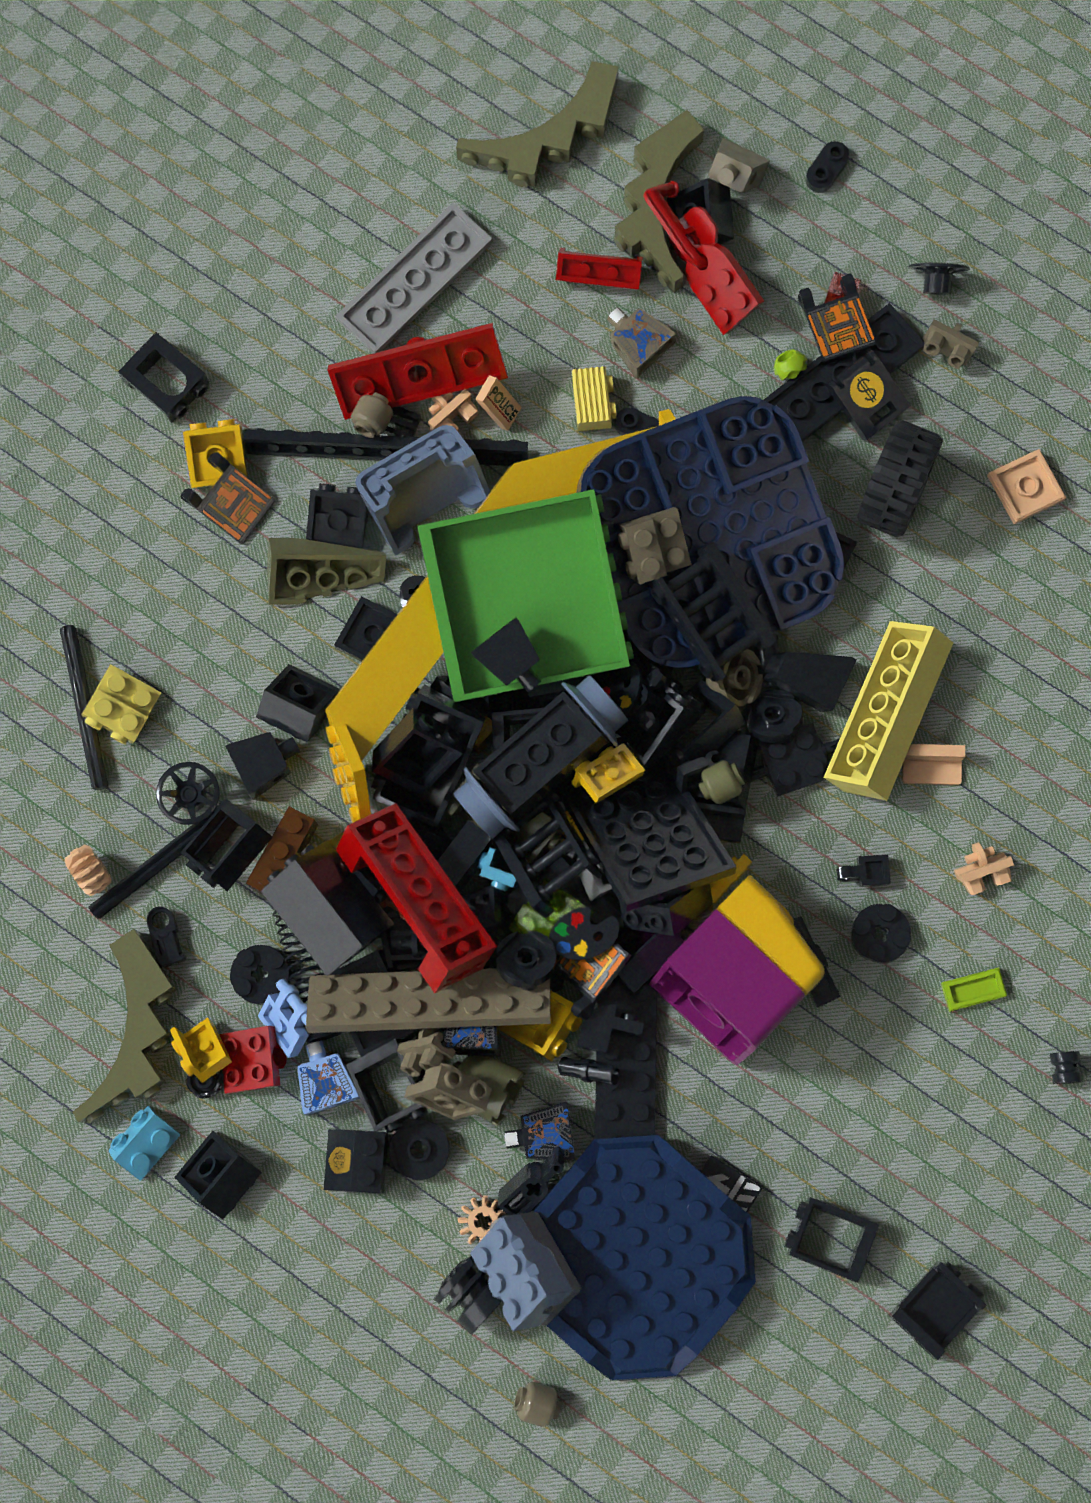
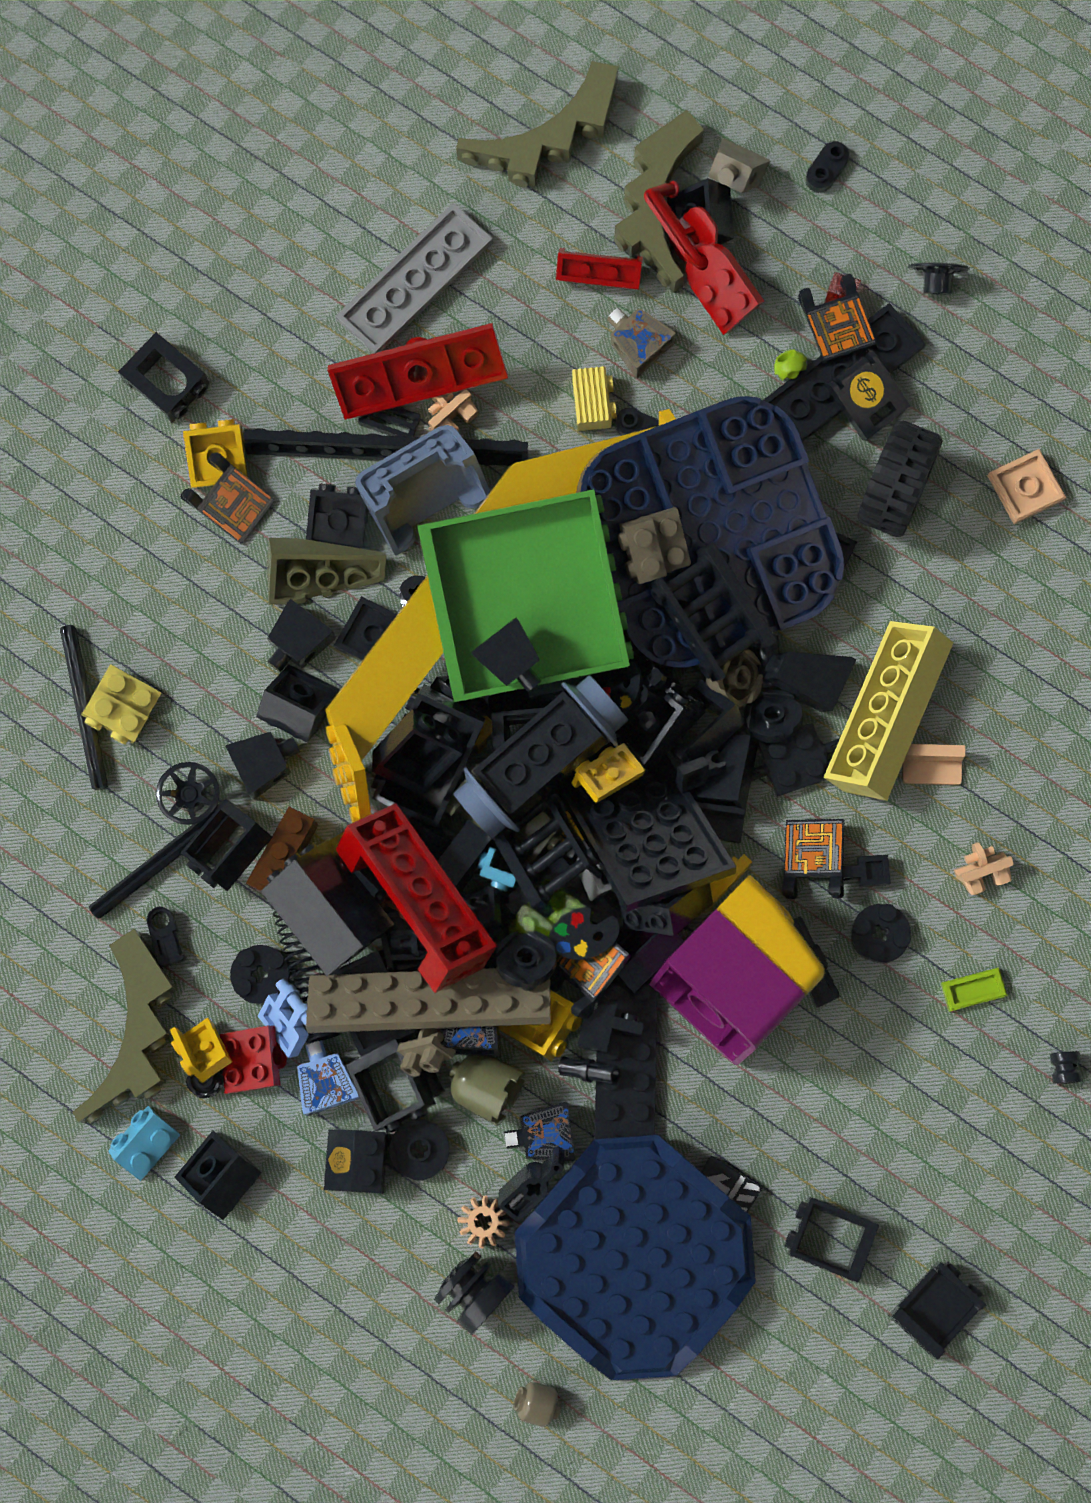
light nougat gear [65,844,112,896] -> none
dark tan head [351,393,393,438] -> none
dark tan plate [404,1064,492,1120] -> none
sand blue piece [470,1211,582,1331] -> none
light nougat tile [475,375,522,431] -> none
olive head [699,760,745,804] -> none
dark tan hips [922,319,979,369] -> none
none -> black torso [267,599,336,673]
none -> flag [782,819,845,899]

